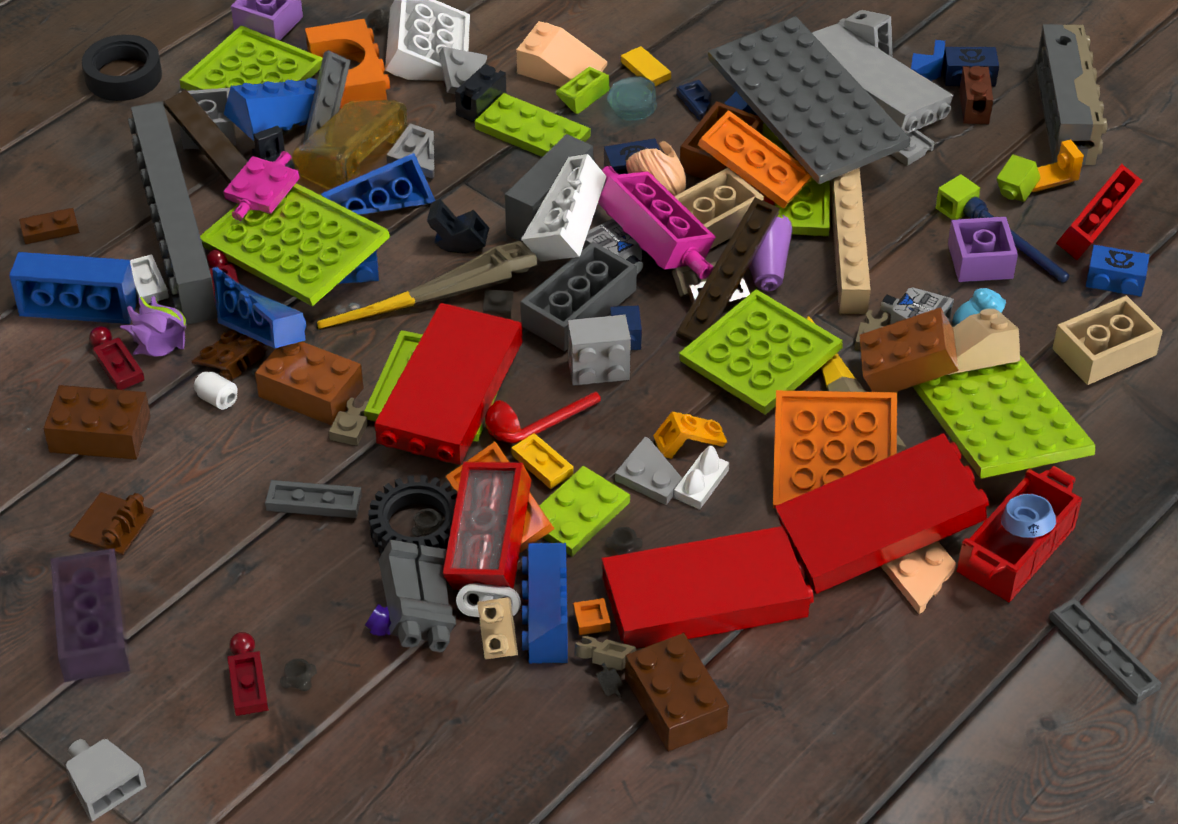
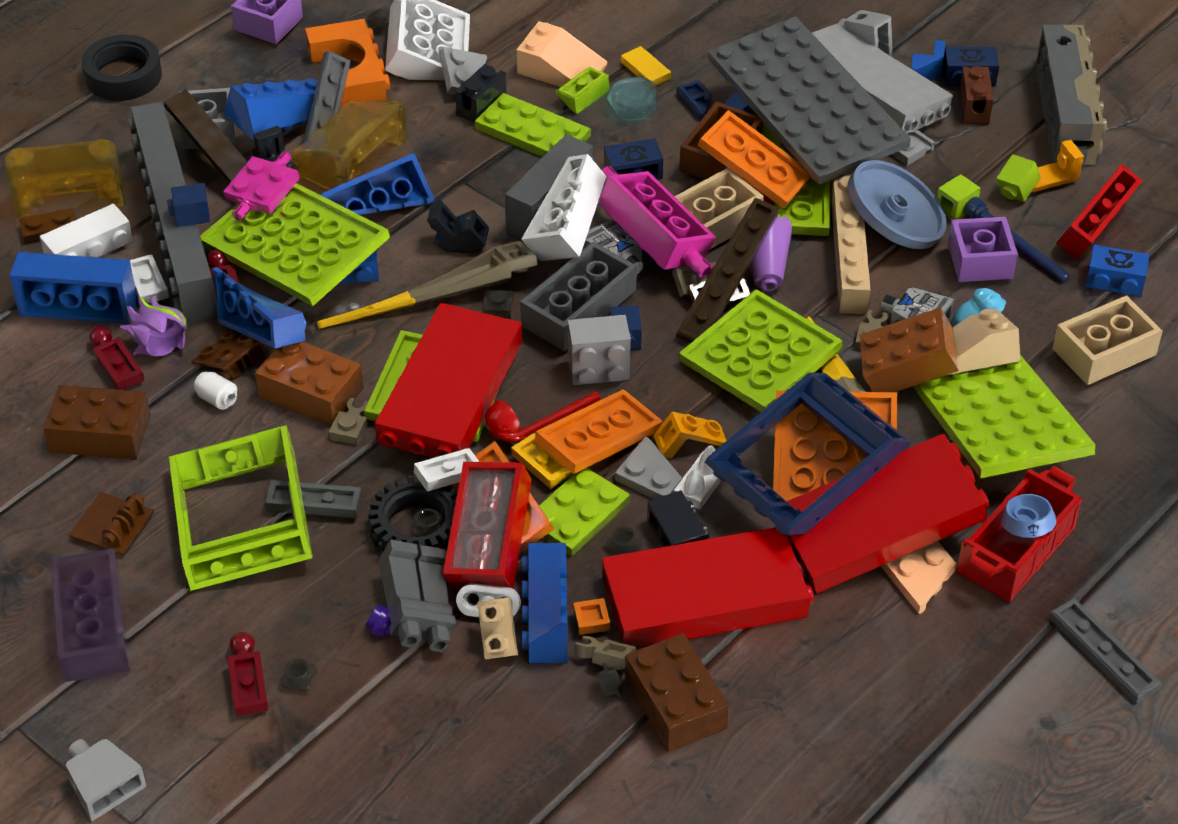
lime plate [180,25,323,91] -> none
light grey wing [387,124,434,179] -> none
light nougat hair [626,141,686,196] -> none
none -> clear yellow windscreen [5,139,126,217]
none -> white brick [40,203,133,258]
none -> dark blue brick [167,183,211,227]
none -> lime window [169,425,313,591]
none -> white plate [414,448,479,492]
none -> orange plate [534,389,663,474]
none -> black brick [647,490,709,547]
none -> dark blue window [704,373,911,536]
none -> sand blue dish [848,160,947,249]

